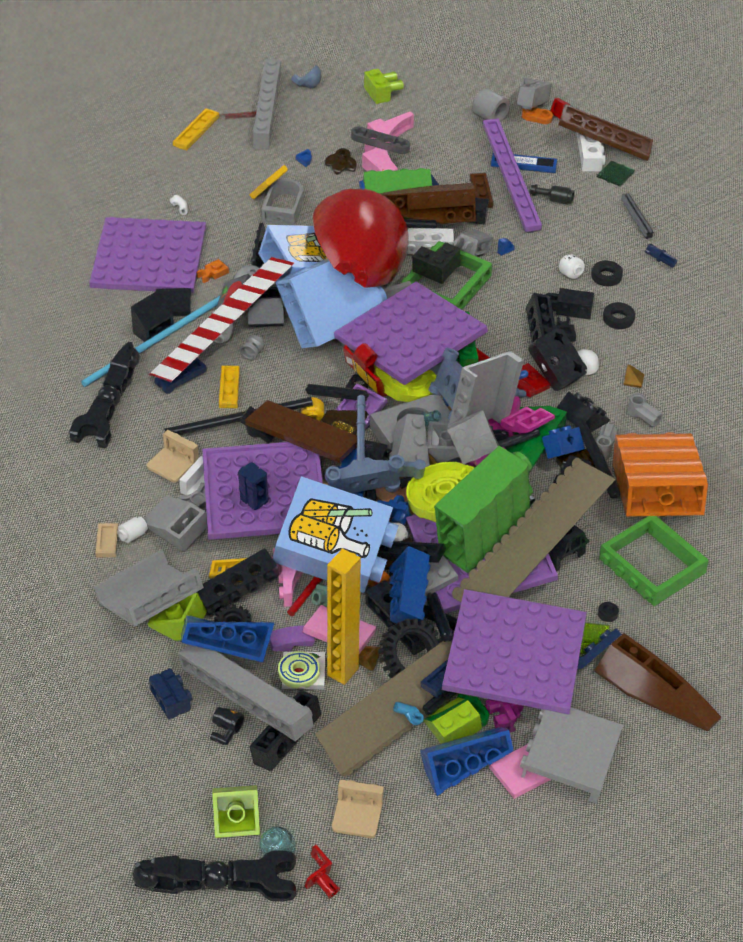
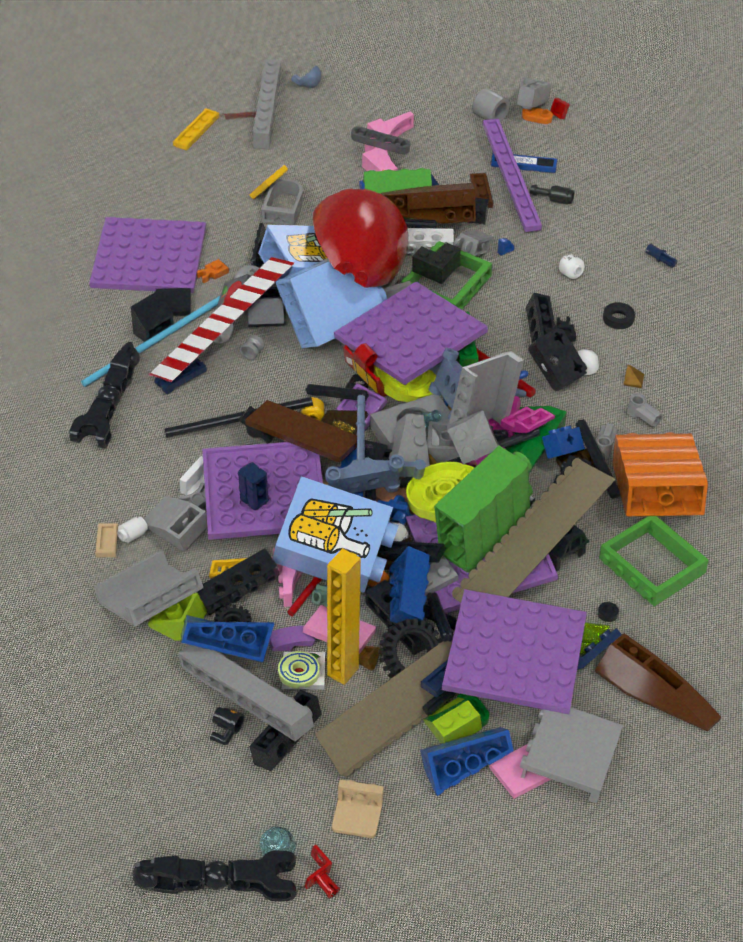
tan bracket [147,430,199,483] -> none
dark blue brick [149,668,193,720] -> none
white arm [170,195,188,215] -> none
lime slope [212,785,260,838] -> none
yellow tile [219,366,240,408] -> none
blue tile [296,149,312,167] -> none
dark brown plate [325,148,356,175] -> none
lime brick [364,69,404,104] -> none
dark azure arm [393,702,424,725] -> none
magenta hips [485,699,524,733] -> none
red plate [521,363,550,395] -> none
black hinge [545,288,594,319] -> none
black slope [557,391,610,432] -> none
reddish brown tile [558,104,653,161] -> none
white brick [576,132,605,171] -> none
black tyre [591,260,623,286] -> none
clear green piece [597,160,635,187] -> none
black axle [621,193,654,239] -> none

